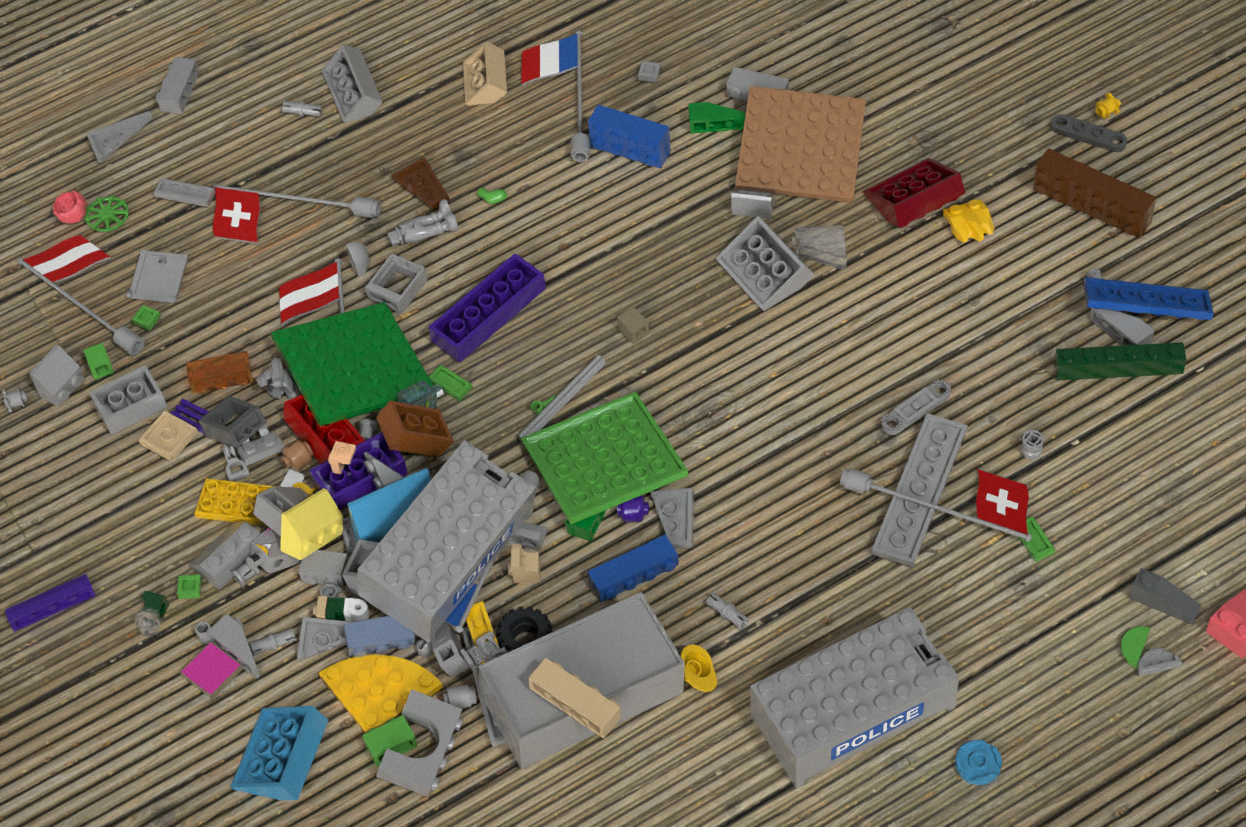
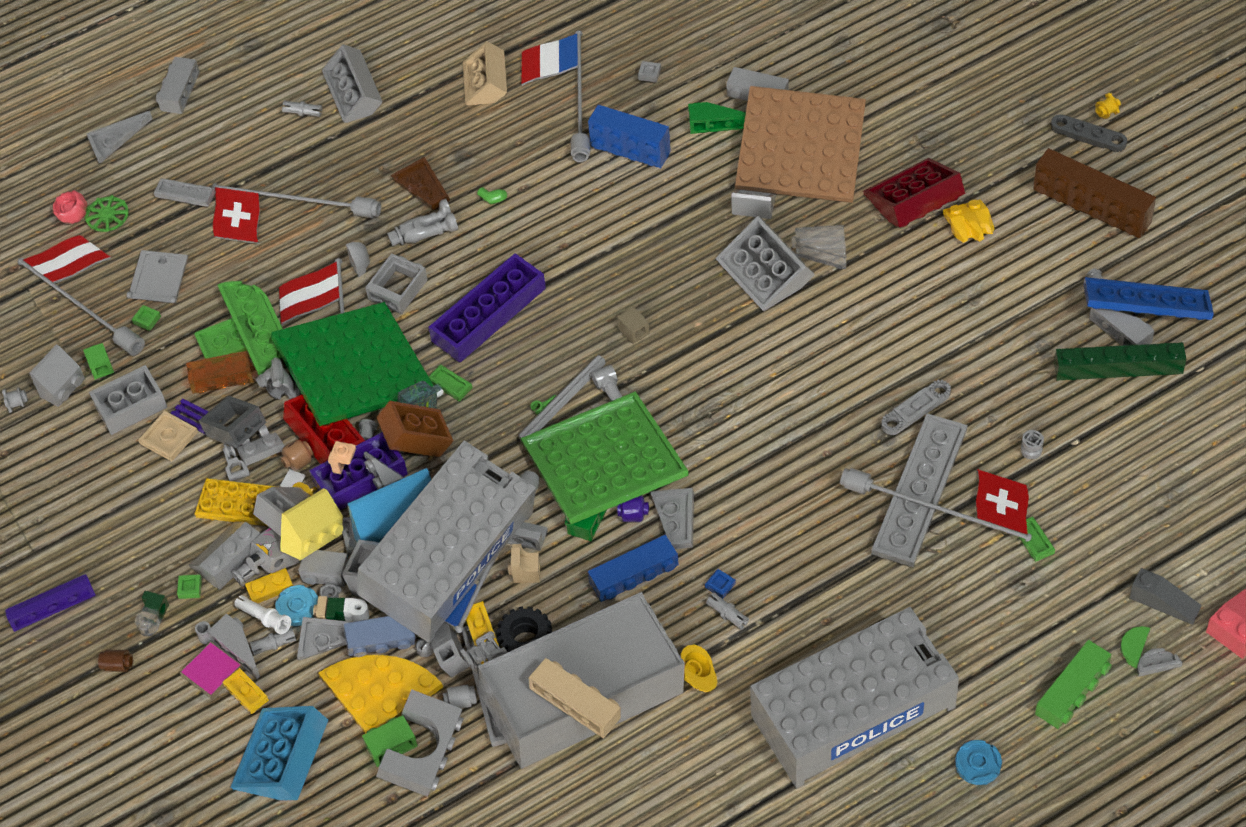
none -> reddish brown brick [98,650,133,672]
none -> bright green plate [194,281,283,376]
none -> yellow plate [223,668,269,714]
none -> white pin [235,595,291,634]
none -> yellow plate [245,568,293,604]
none -> medium azure tile [275,585,318,627]
none -> light grey pin [591,364,623,401]
none -> blue tile [705,569,736,599]
none -> bright green brick [1035,639,1112,729]

